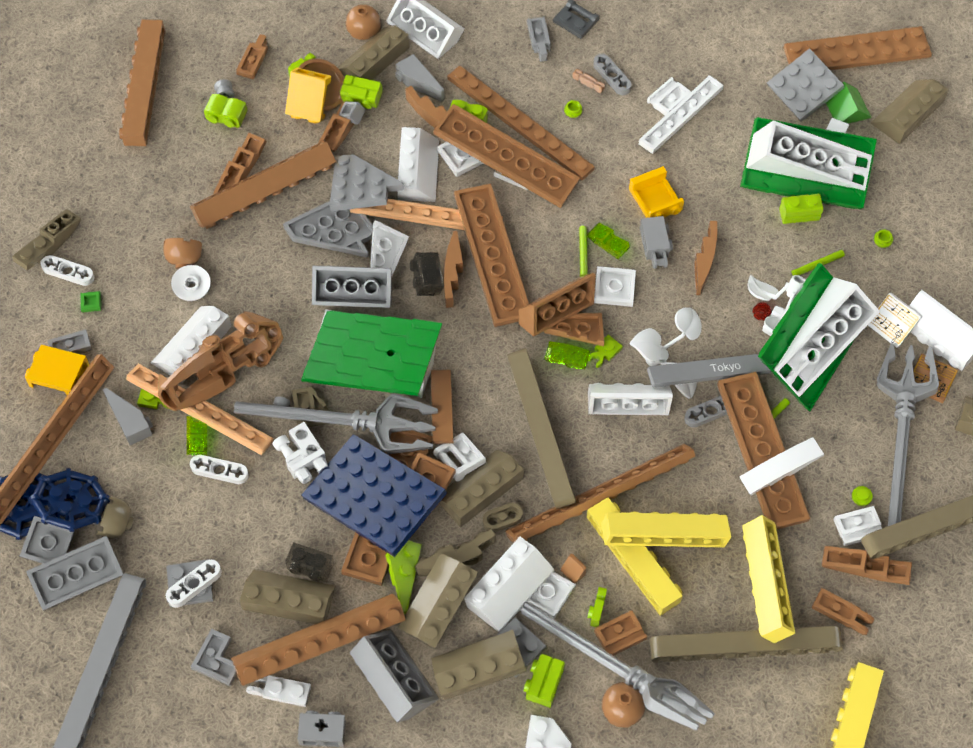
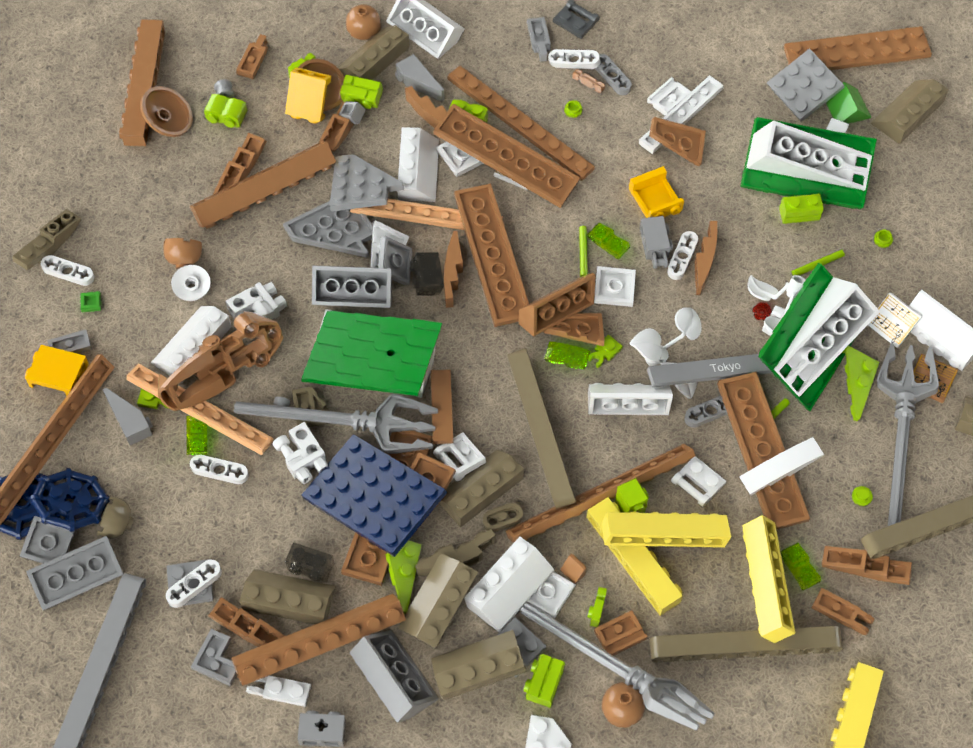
white plate [833,506,882,546] -> none
none -> medium nougat dish [140,86,193,137]
none -> medium nougat slope [208,597,285,647]
none -> white hips [226,282,287,320]
none -> light grey plate [378,236,412,285]
none -> white beam [548,49,601,69]
none -> lime brick [615,478,649,513]
none -> medium nougat wing [649,117,706,166]
none -> white beam [667,231,698,280]
none -> white plate [671,456,726,507]
none -> clear neon green slope [780,542,821,591]
none -> lime wing [842,345,880,421]

